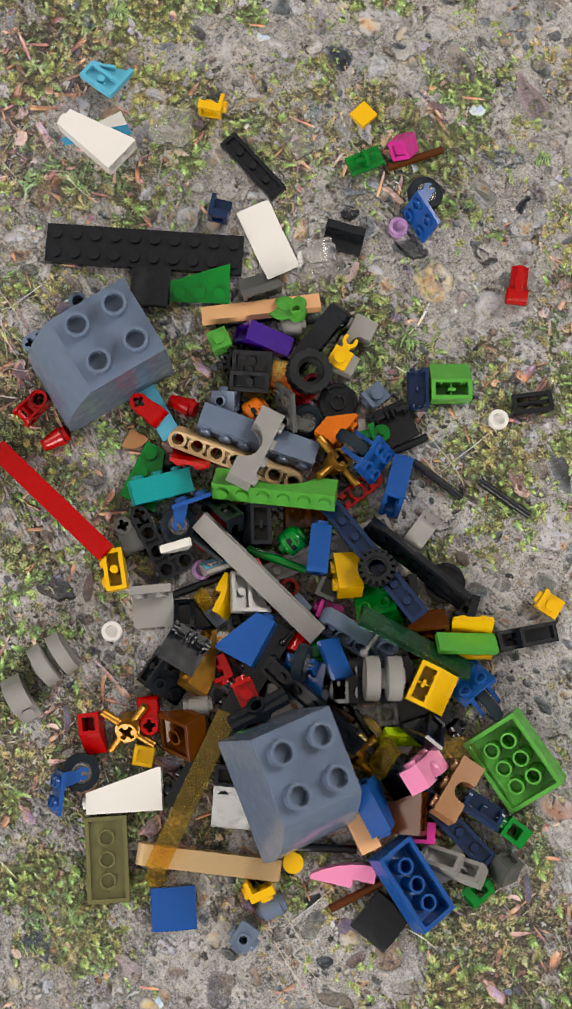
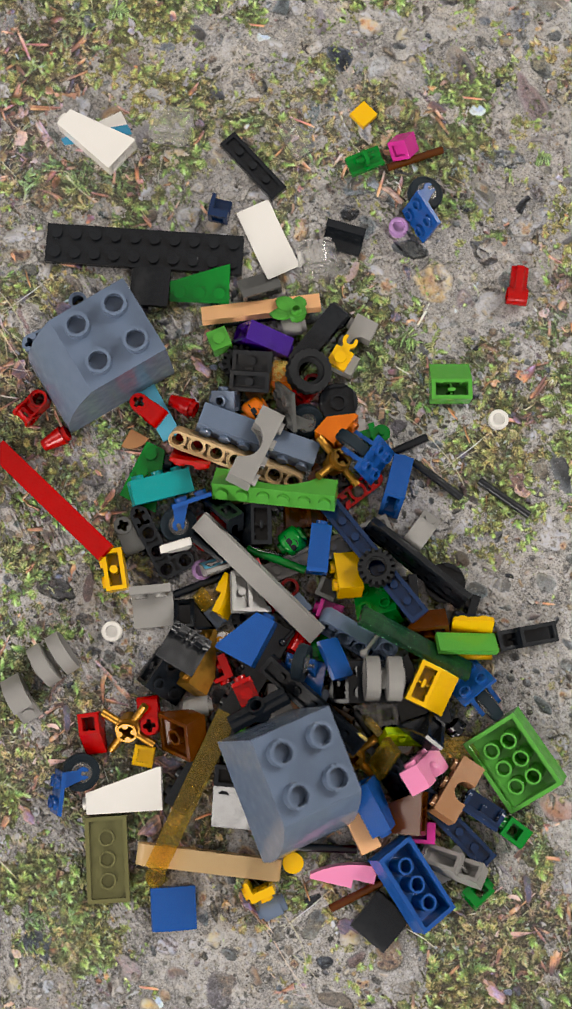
medium azure wing [80,60,134,100] -> none
yellow bracket [197,93,228,120] -> none
sand blue brick [228,917,261,954] -> none
sand blue bracket [359,381,391,412] -> none
black hinge [366,399,420,448] -> none
dark blue hinge [406,367,430,412] -> none
dark grey panel [488,849,524,888] -> none
black tile [510,390,554,416] -> none
yellow bracket [532,588,566,620] -> none

